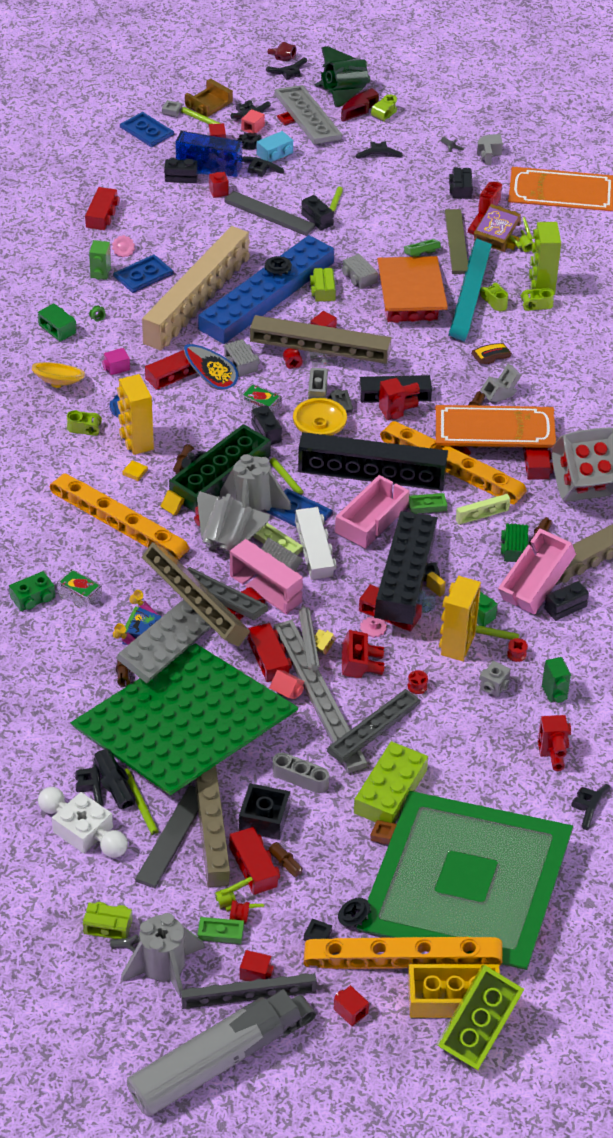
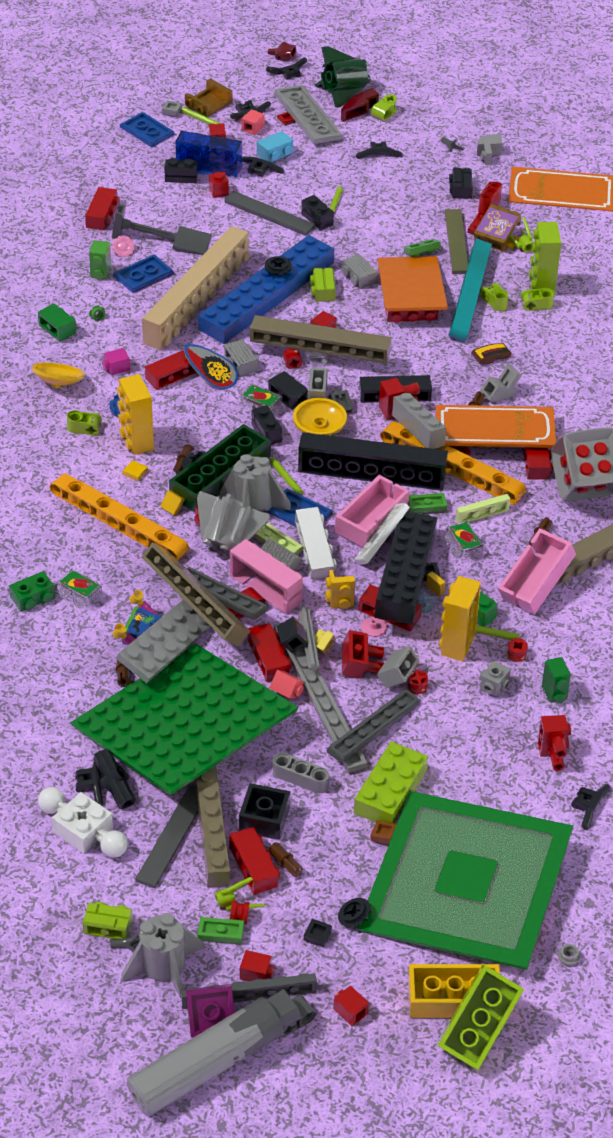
lime piece [124,768,159,835] -> none
black gear [237,132,261,150] -> none
light orange beam [303,937,502,969] -> none
green brick [500,523,529,562] -> none
black brick [544,581,589,621] -> none
none -> dark grey piece [112,204,212,255]
none -> magenta plate [186,984,234,1037]
none -> black brick [268,371,308,410]
none -> black brick [277,617,308,653]
none -> yellow bracket [325,570,355,609]
none -> white tile [354,503,410,565]
none -> light grey brick [378,646,420,688]
none -> light grey brick [392,393,446,449]
none -> brick [444,520,483,563]
none -> light grey plate [558,944,580,966]

